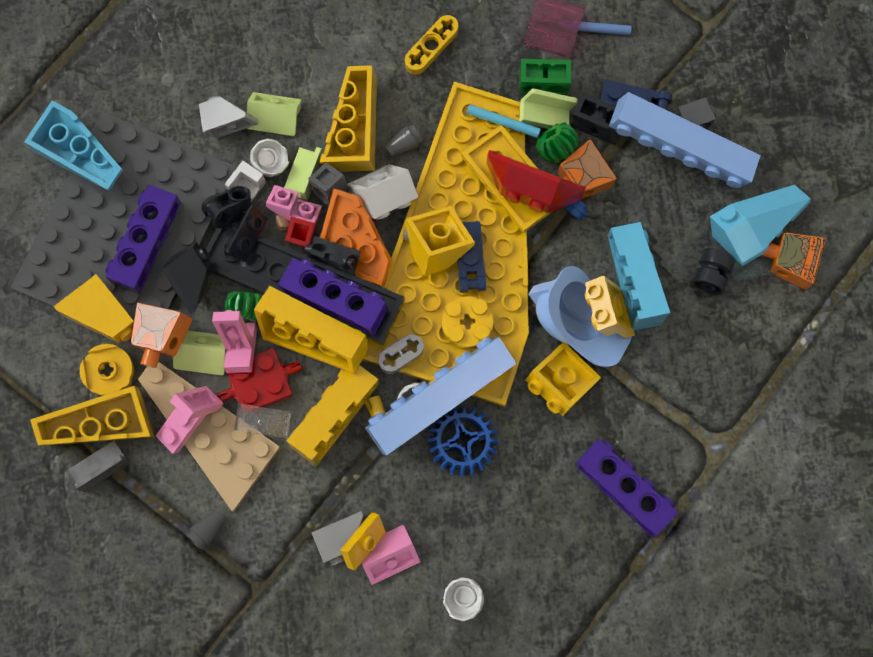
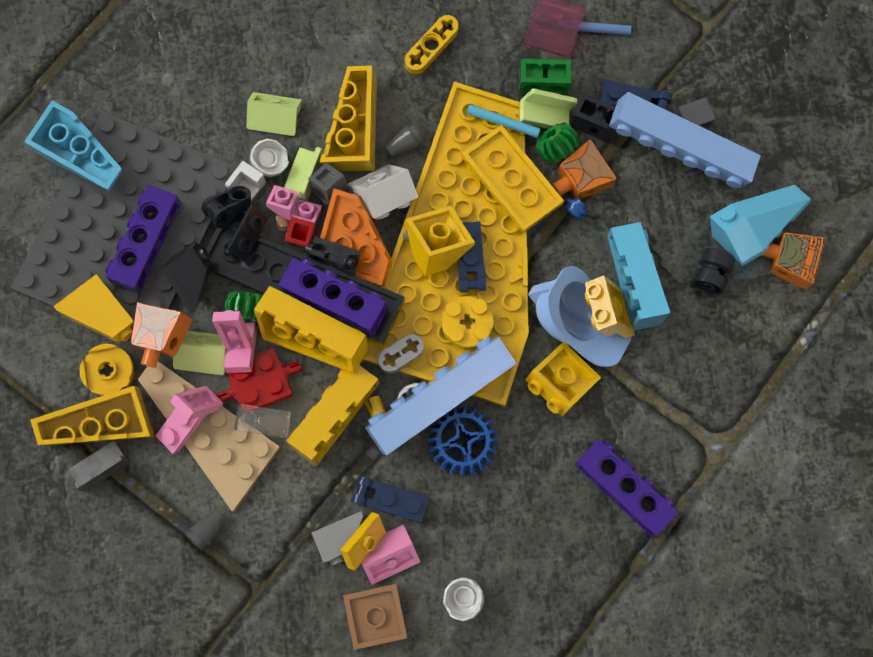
slope [199,96,259,139] -> none
red wedge [486,150,586,213] -> none
none -> medium nougat plate [343,584,407,650]
none -> dark blue plate [351,476,429,523]

